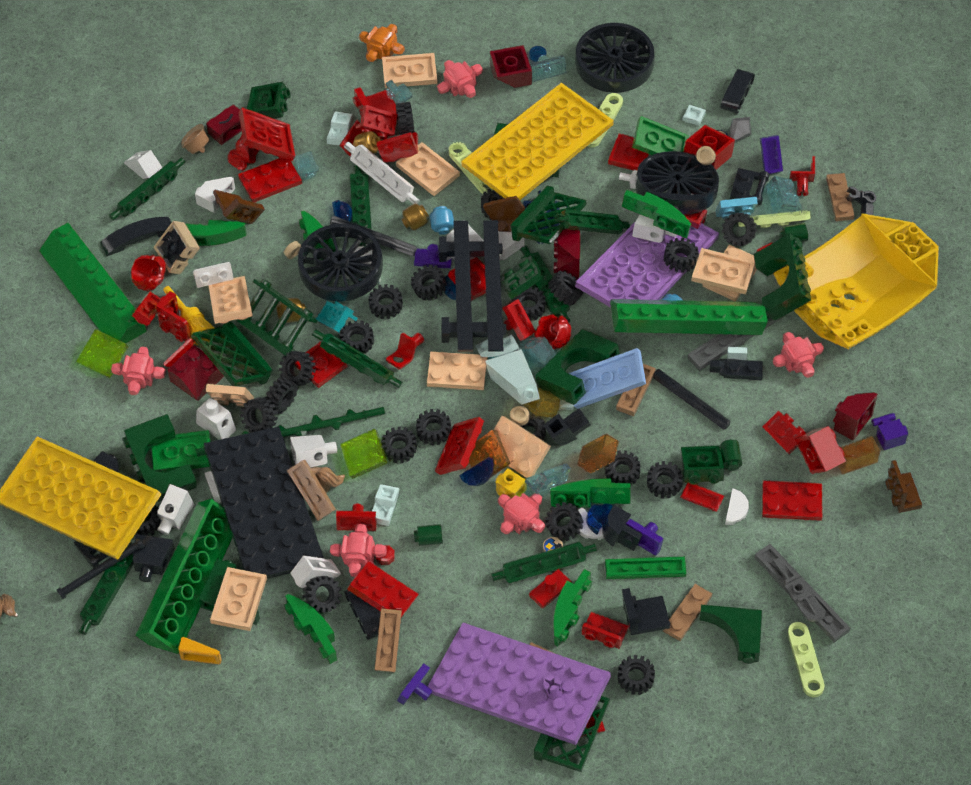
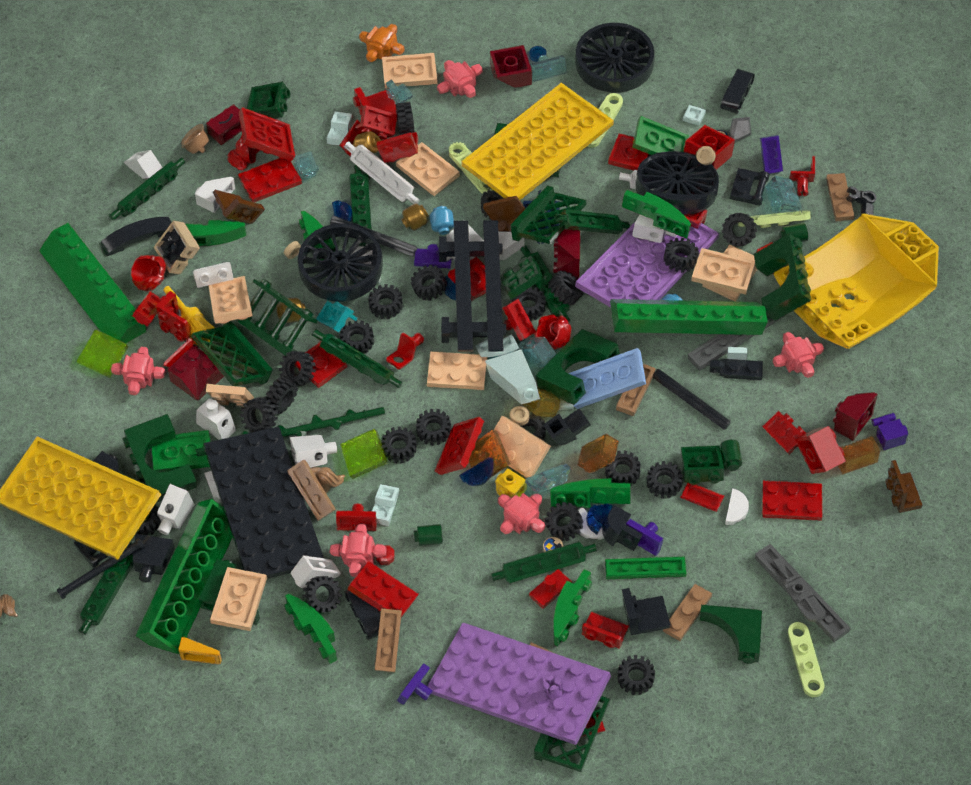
medium azure plate [716,197,758,219] -> none

